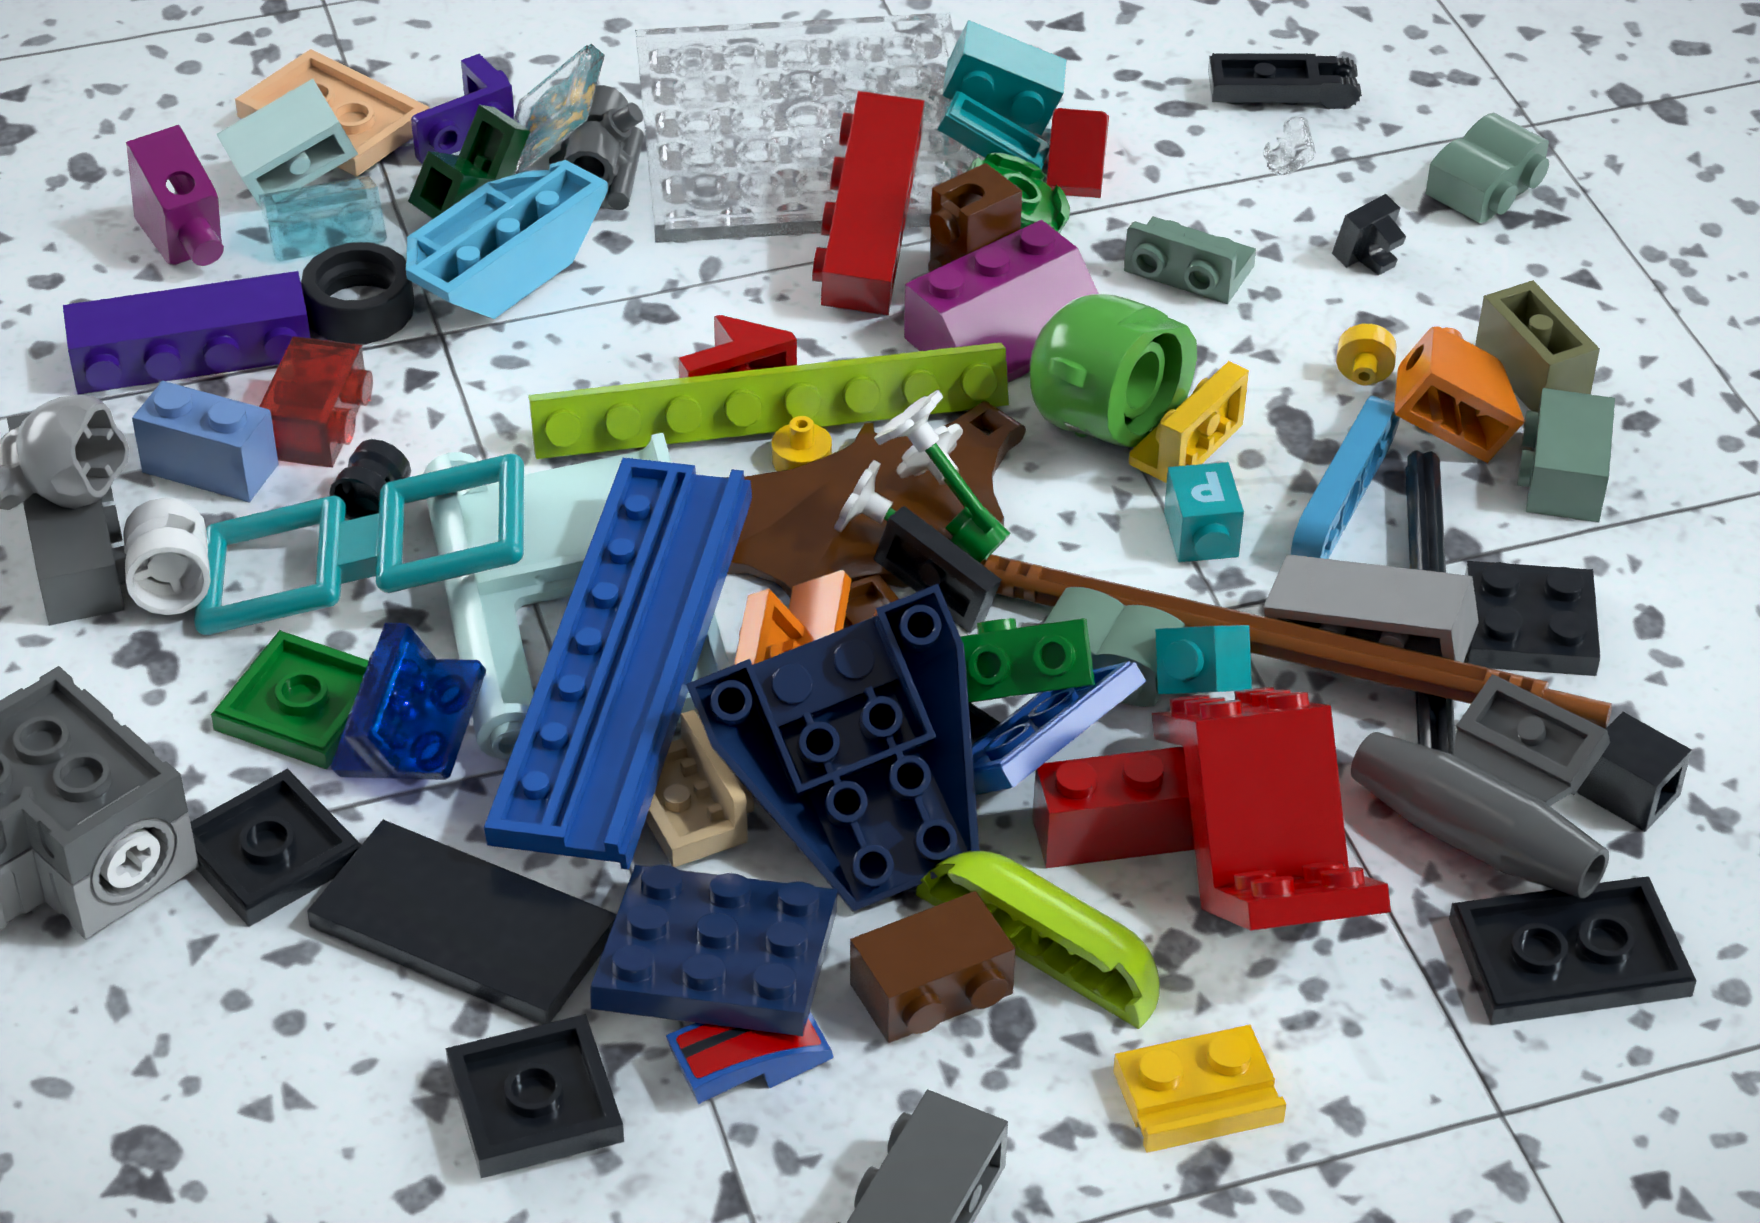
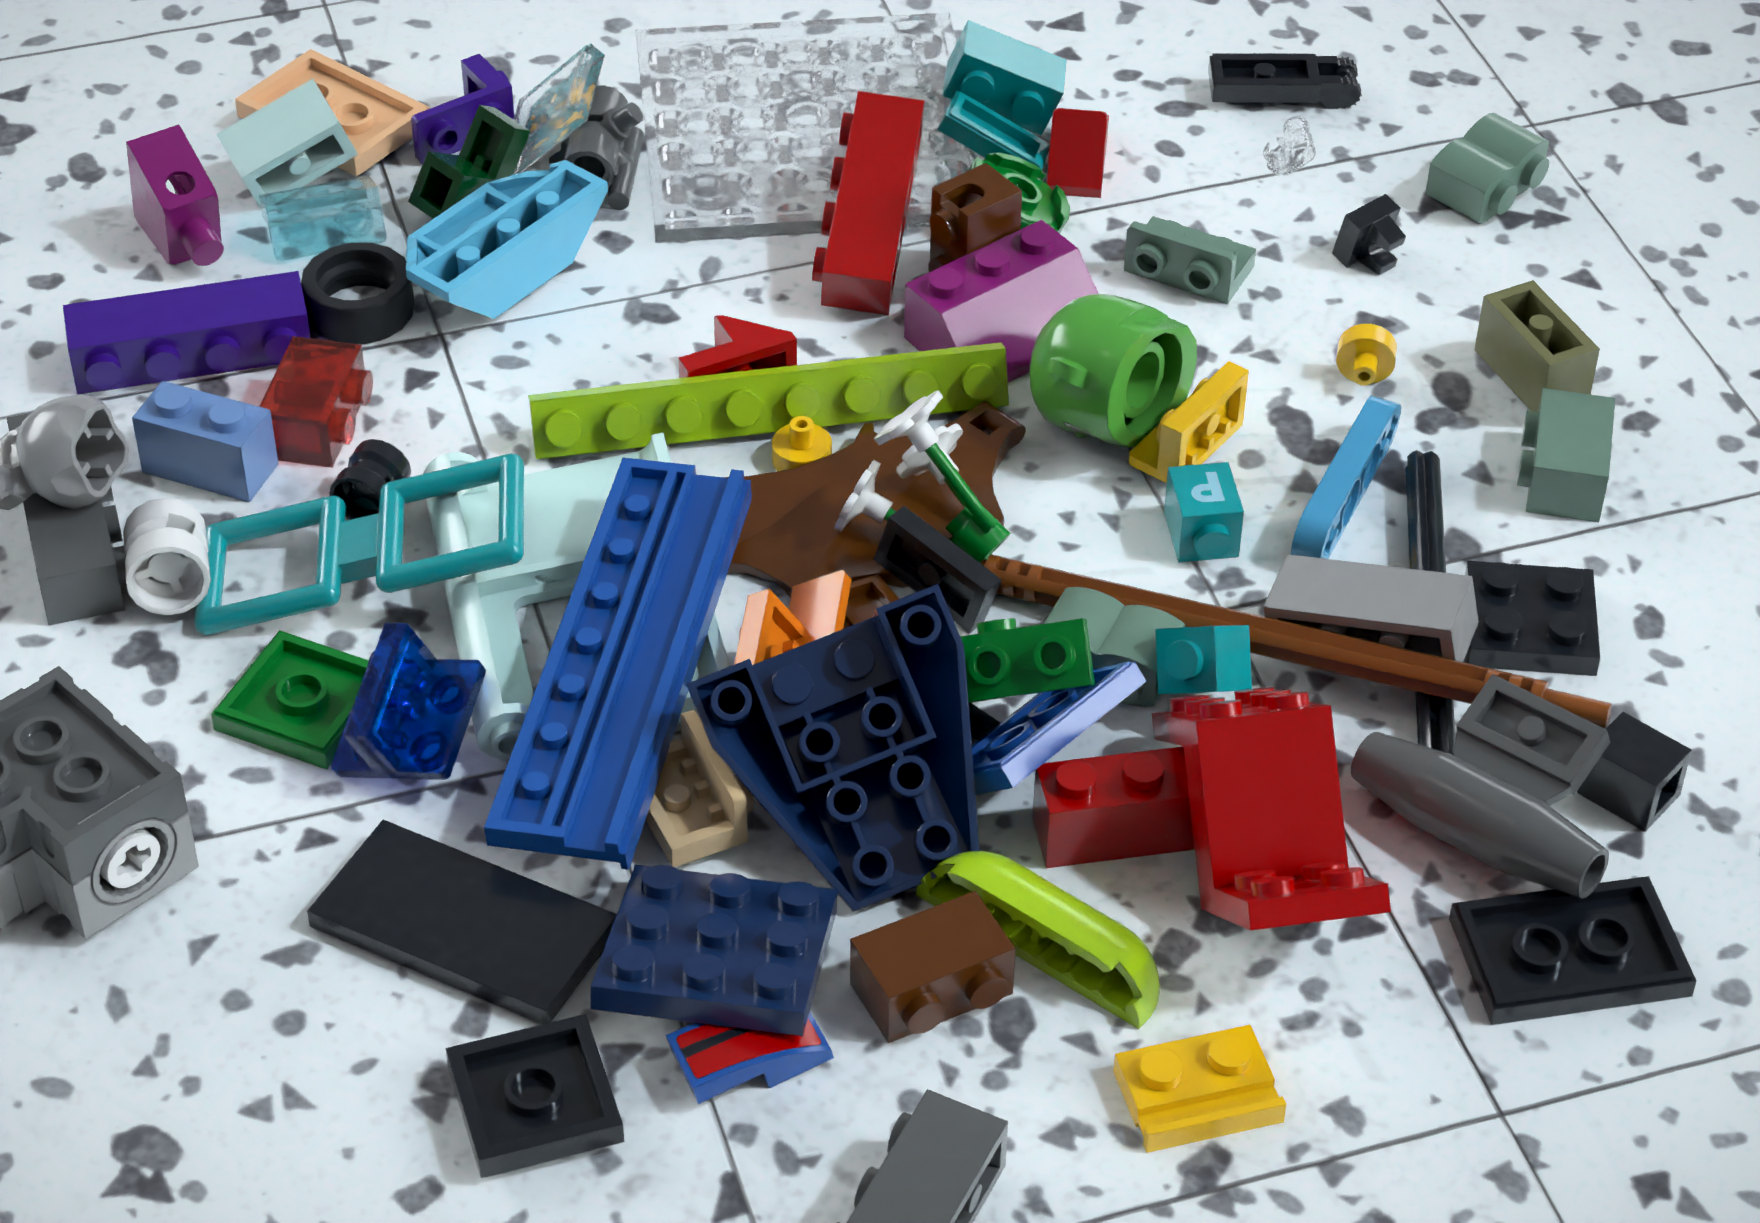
black tile [190,768,361,927] -> none
orange torso [1394,326,1524,464] -> none

